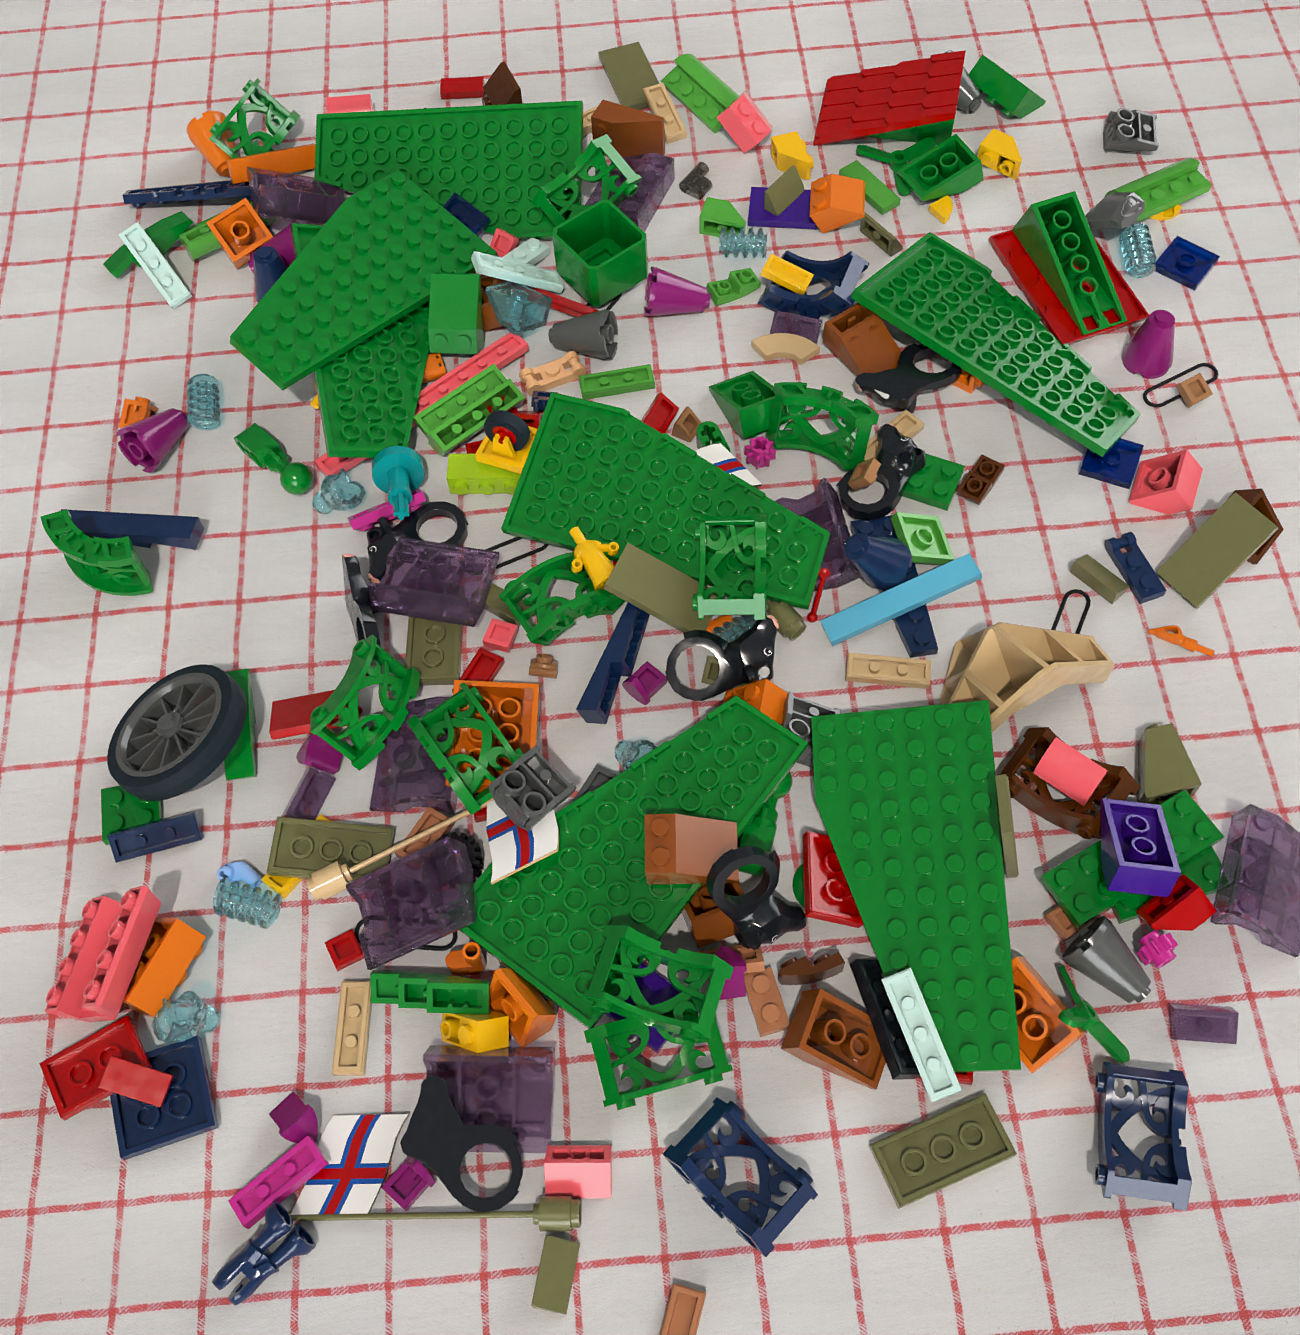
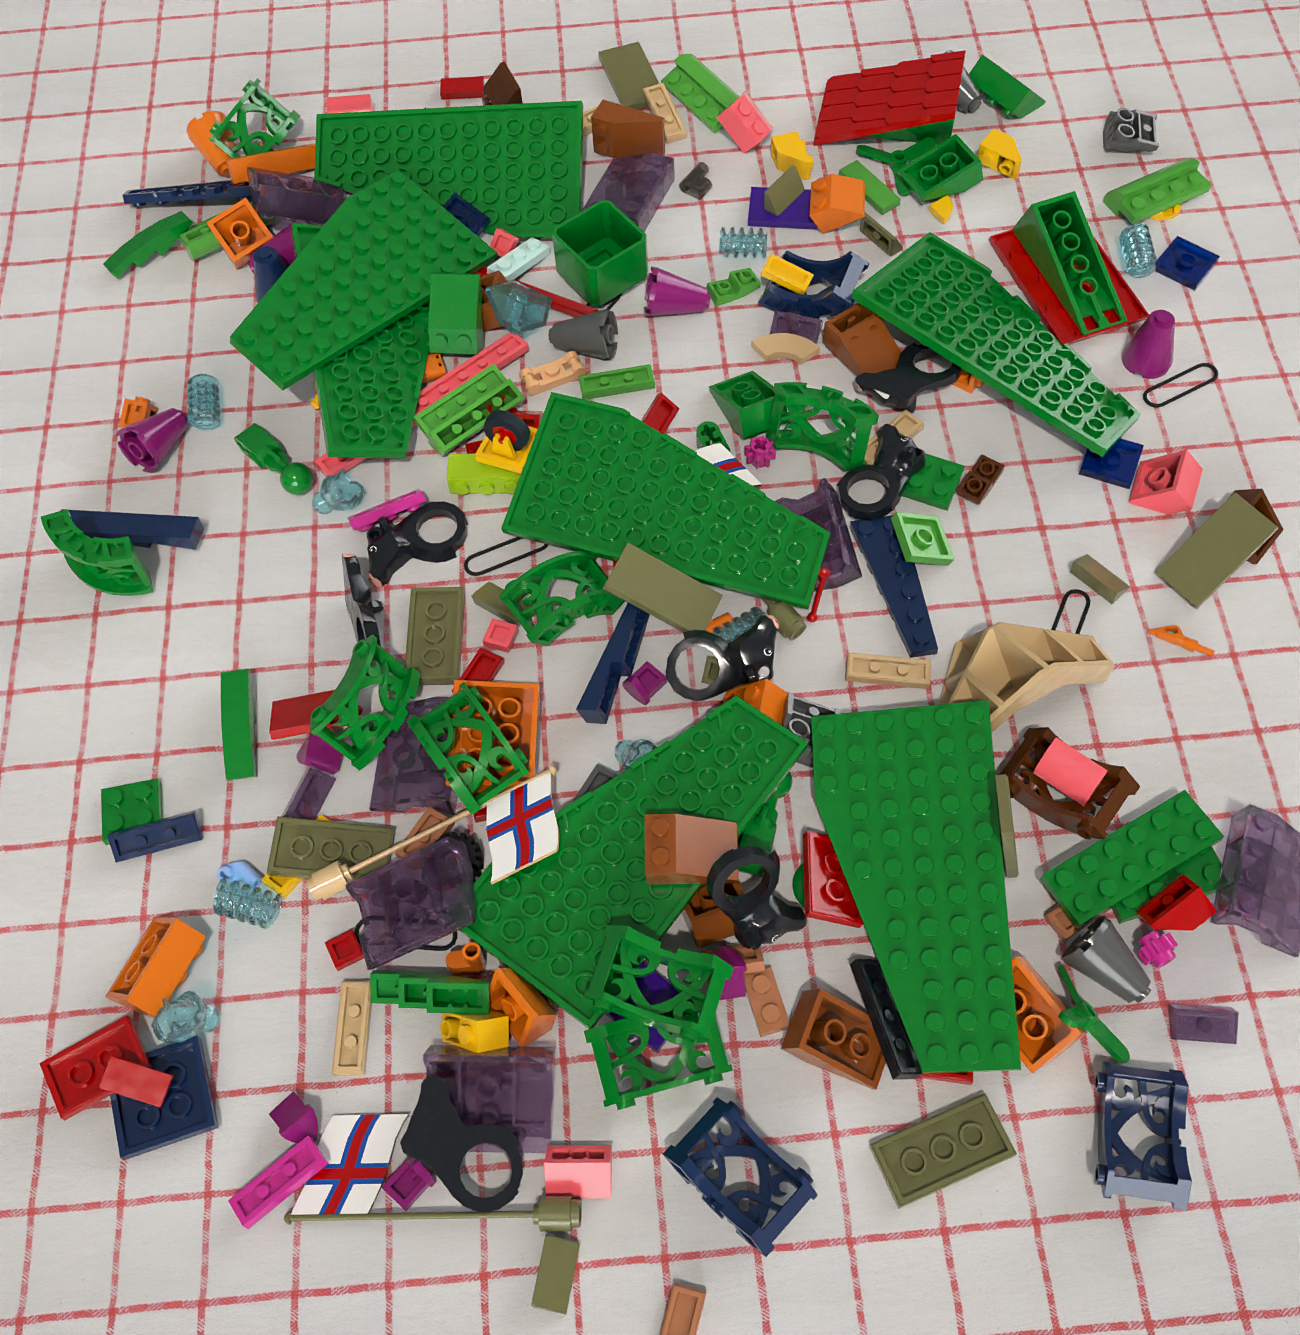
coral slope [44,886,162,1023] -> none
wheel [107,664,247,801] -> none
light aqua tile [119,222,192,309] -> none
dark blue piece [212,1201,316,1306] -> none
clear purple piece [368,537,499,627] -> none
teal piece [372,446,424,520] -> none
light aqua tile [471,251,564,294] -> none
dark grey slope [488,745,577,832] -> none
medium nougat plate [529,654,558,679] -> none
dark blue plate [531,391,558,412] -> none
green fence [532,134,642,226] -> none
yellow piece [569,527,619,590] -> none
medium nougat slope [671,406,701,442] -> none
green fence [693,513,768,620] -> none
bright green slope [699,197,746,242] -> none
reddish brown slope [778,952,845,985] -> none
medium azure tile [820,553,982,646] -> none
dark blue cone [845,533,912,591] -> none
medium nougat plate [847,458,881,490] -> none
light aqua tile [881,968,962,1103] -> none
dark grey slope [1085,192,1145,229] -> none
dark purple slope [1100,798,1181,897] -> none
dark blue plate [1104,532,1166,604] -> none
olive slope [1137,723,1202,805] -> none
medium nougat plate [1176,373,1213,408] -> none

